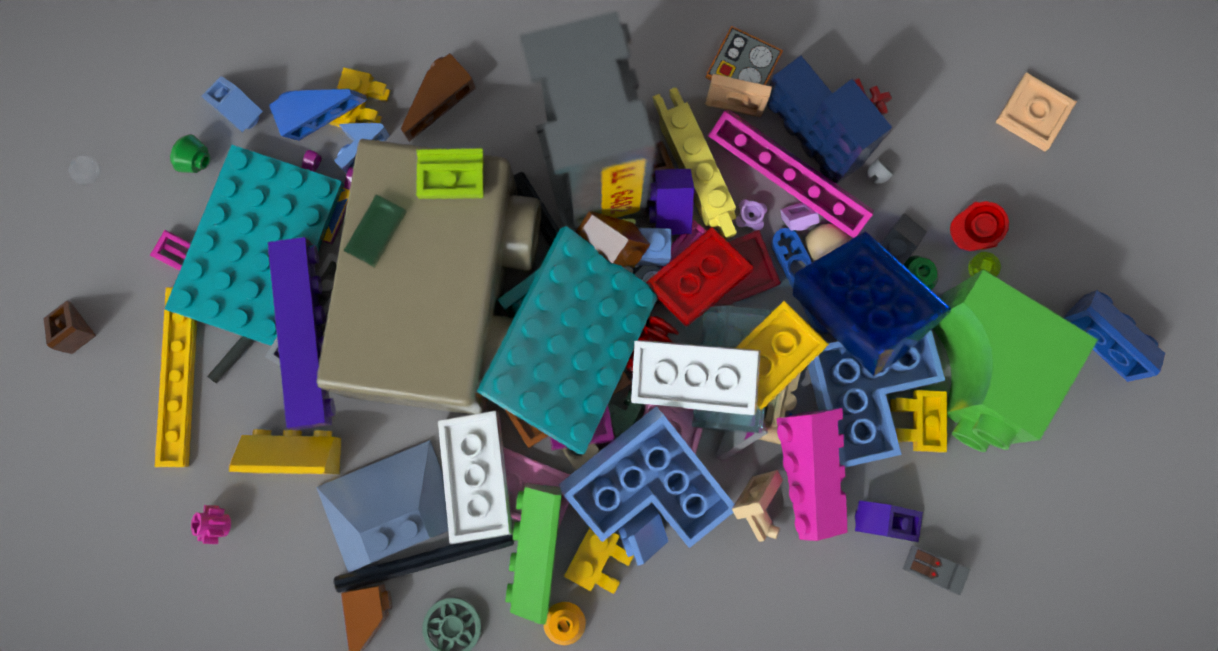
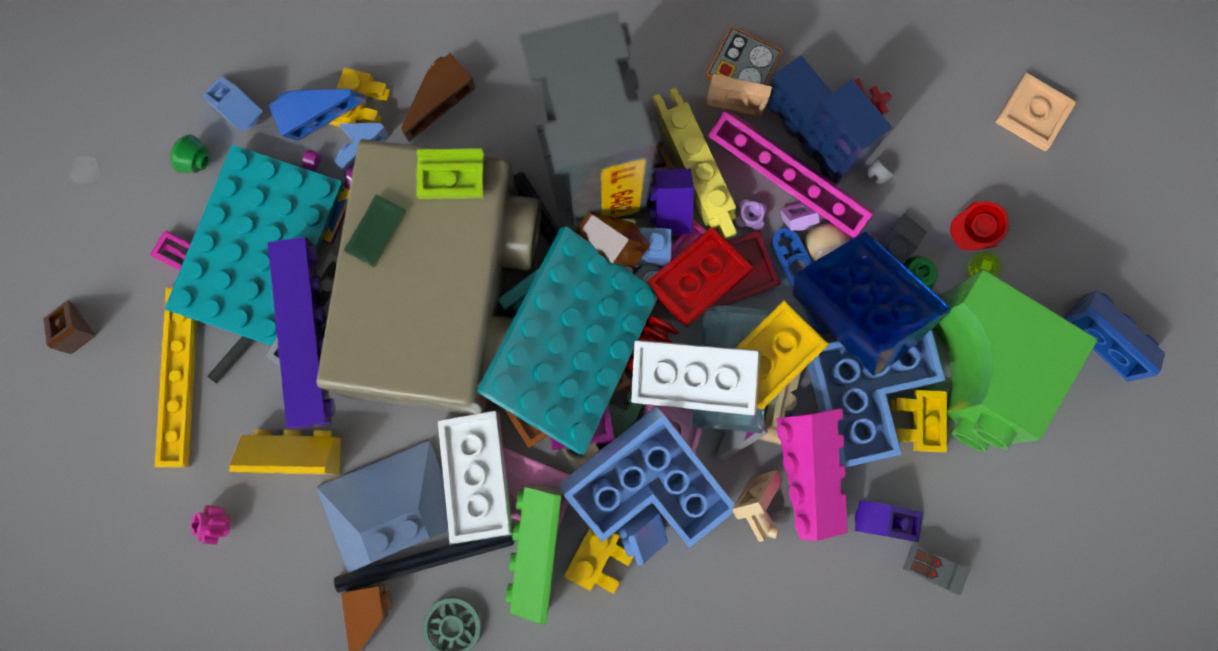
light orange cone [544,602,586,645] -> none

